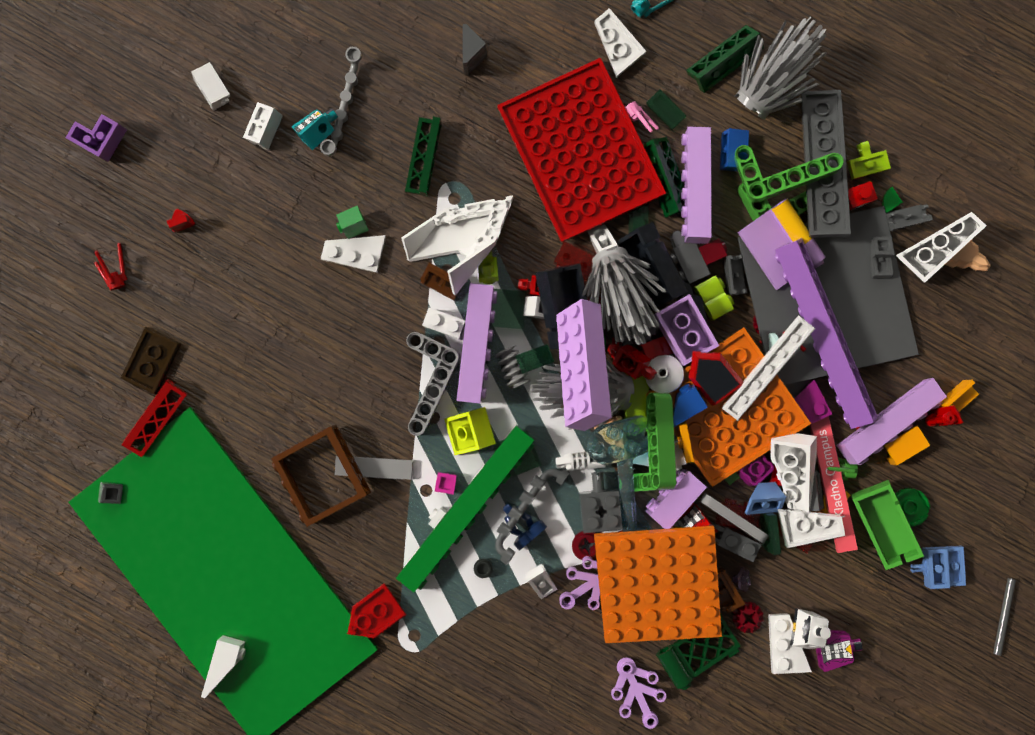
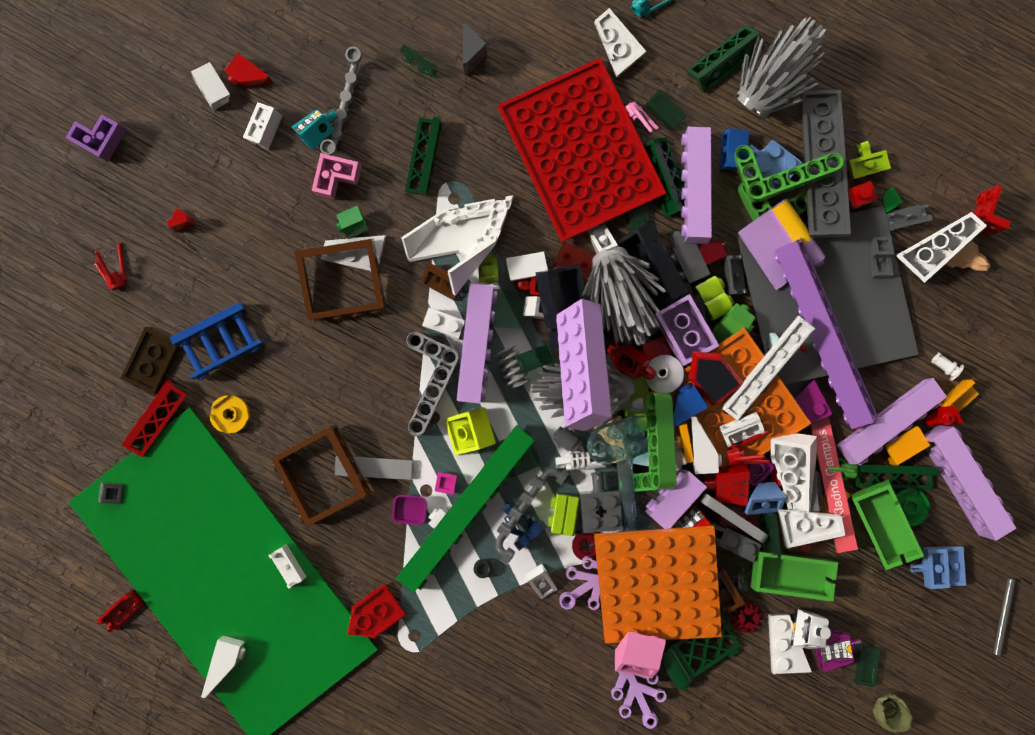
none -> red hinge [96,590,146,632]
none -> blue fence [170,302,264,381]
none -> yellow plate [210,395,251,433]
none -> red slope [224,53,273,88]
none -> white hinge [268,544,306,589]
none -> reddish brown window [295,238,386,323]
none -> bright pink brick [312,153,362,200]
none -> magenta piece [392,495,427,525]
none -> clear green plate [400,44,437,77]
none -> white panel [506,252,548,281]
none -> lime brick [547,493,580,536]
none -> dark grey brick [553,426,583,453]
none -> bright pink slope [615,632,666,678]
none -> light grey hinge [630,398,644,414]
none -> white slope [690,415,722,474]
none -> red torso [703,464,750,506]
none -> bright green brick [712,303,755,343]
none -> white hinge [719,412,765,447]
none -> red plant [727,430,770,465]
none -> medium blue plate [746,139,803,189]
none -> bright green piece [750,549,838,602]
none -> dark green fence [854,464,939,489]
none -> clear green tile [854,645,881,687]
none -> olive hair [873,694,913,733]
none -> lavender brick [923,425,1016,541]
none -> white pin [931,352,964,381]
none -> red bracket [972,185,1011,236]

